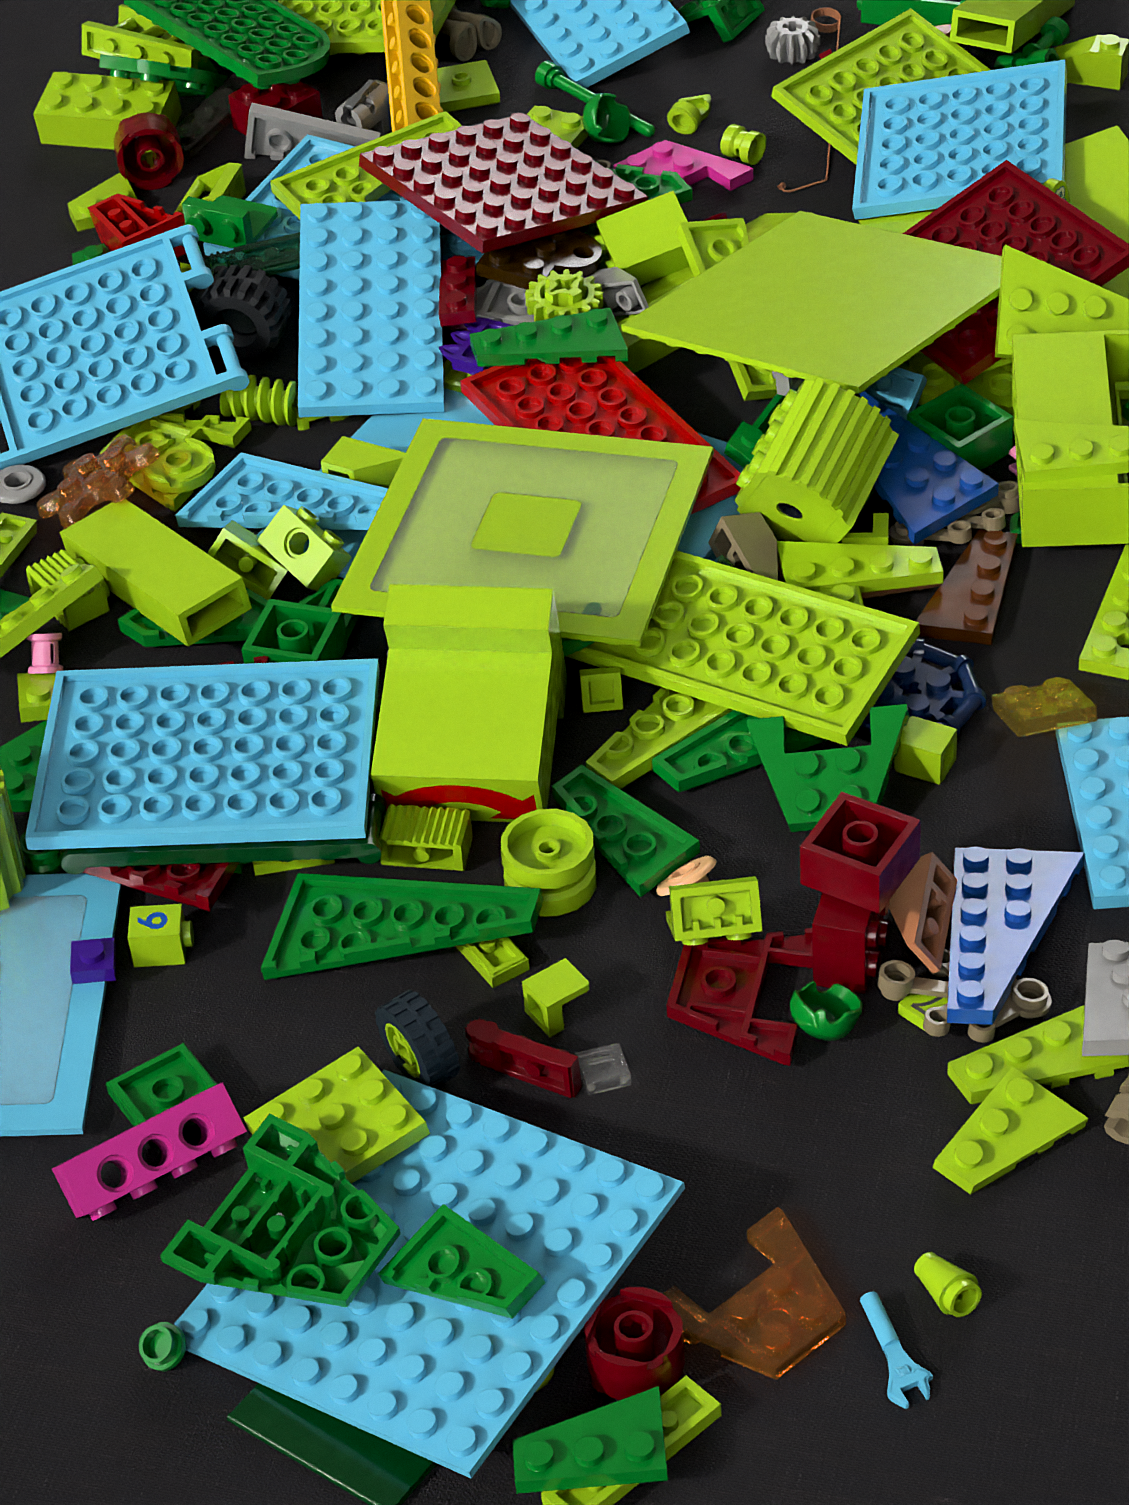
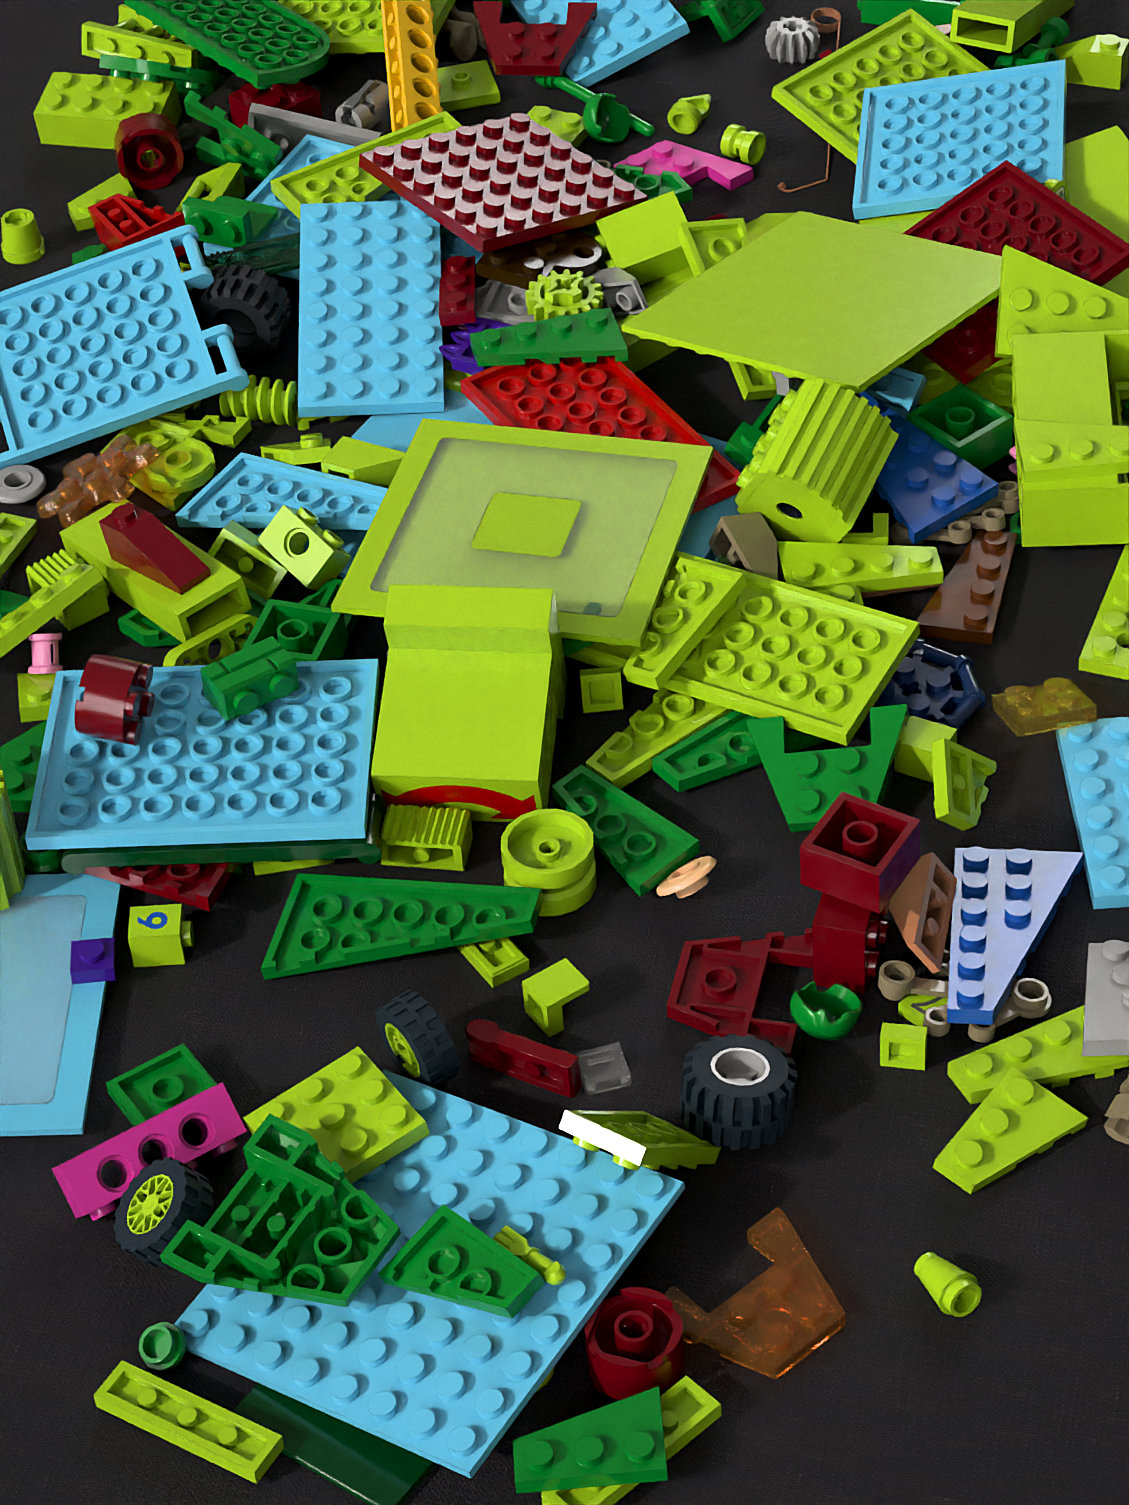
lime bracket [666,876,762,945] -> none
medium azure piece [860,1291,933,1409] -> none
none -> lime piece [1,209,46,265]
none -> dark red brick [74,654,155,746]
none -> lime plate [93,1360,284,1484]
none -> dark red slope [99,502,211,595]
none -> black wheel [113,1157,214,1267]
none -> lime beam [163,613,258,667]
none -> green wing [183,90,284,182]
none -> green brick [200,636,299,722]
none -> lime wing [260,433,332,465]
none -> dark red wing [473,1,598,76]
none -> lime piece [491,1225,566,1285]
none -> lime plate [559,1110,721,1171]
none -> lime wing [623,557,748,691]
none -> black wheel [679,1034,797,1150]
none -> lime plate [880,1022,928,1071]
none -> lime wing [931,738,997,831]

